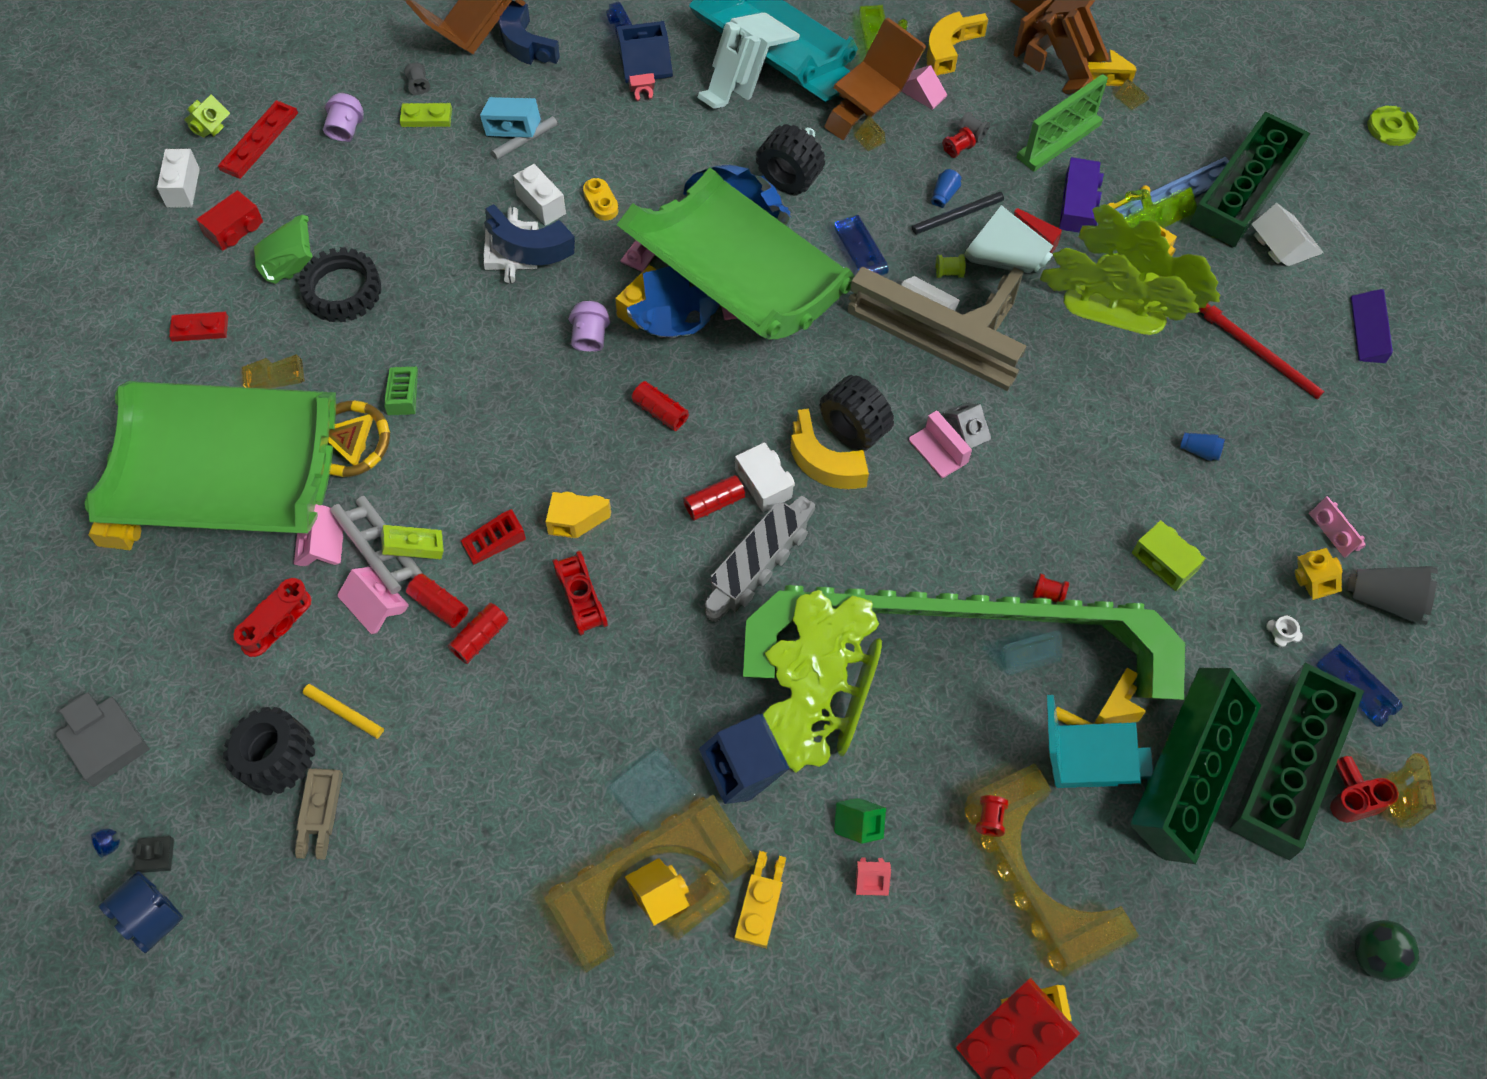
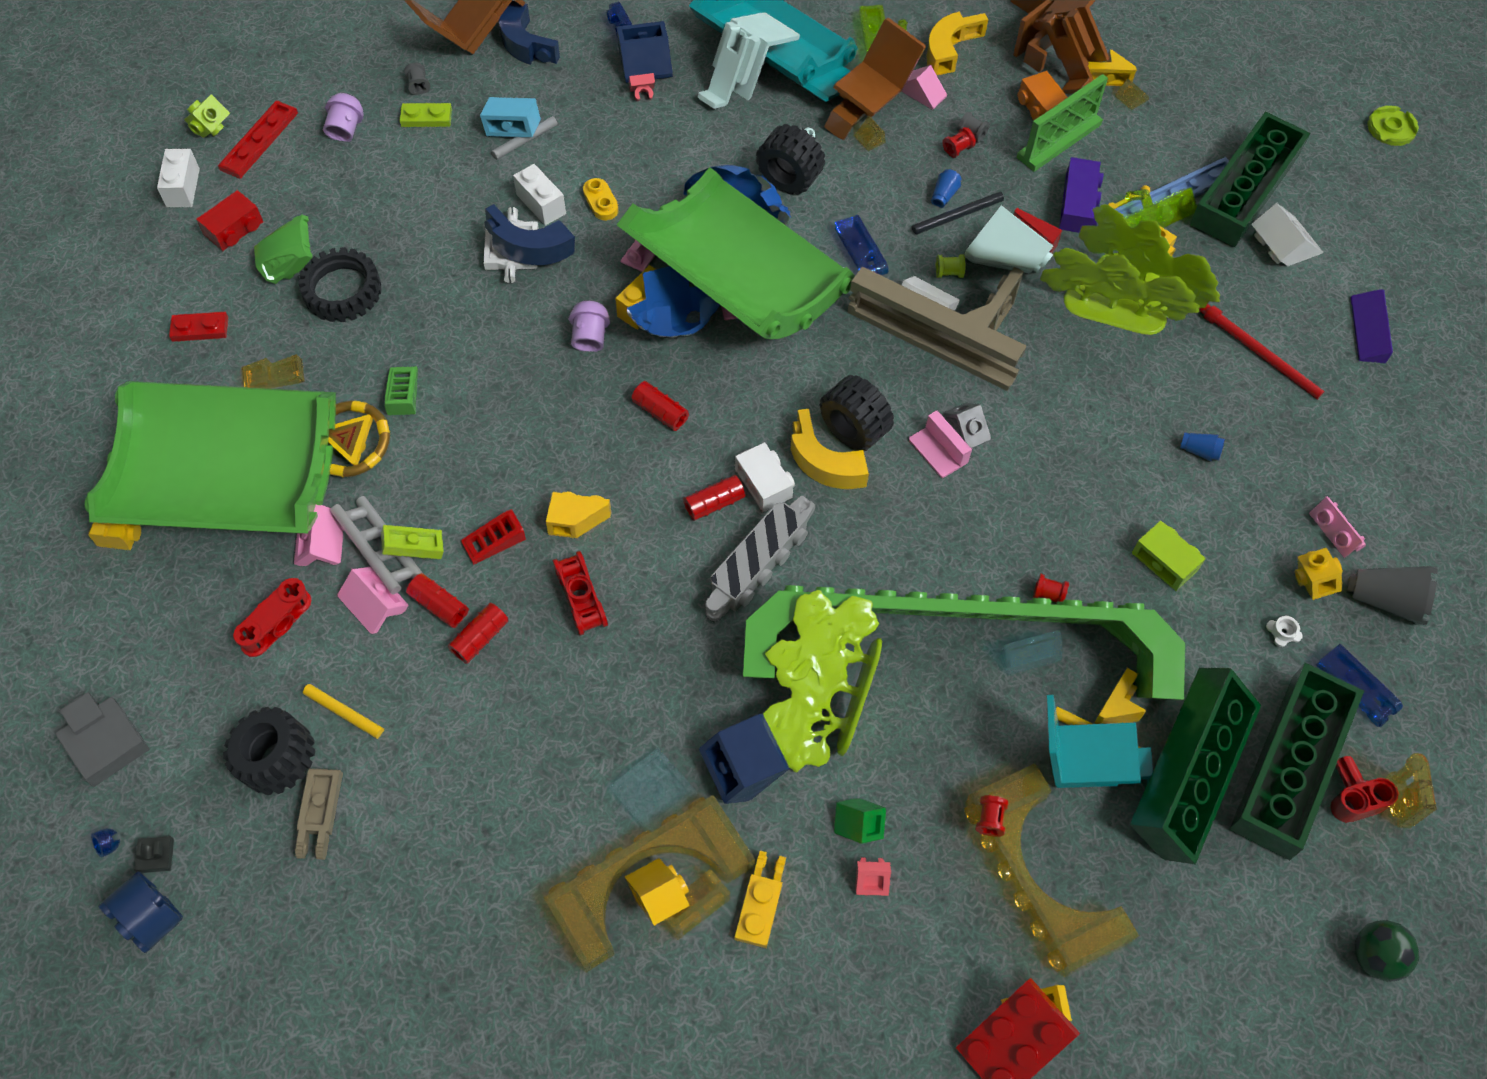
none -> orange brick [1018,71,1068,120]

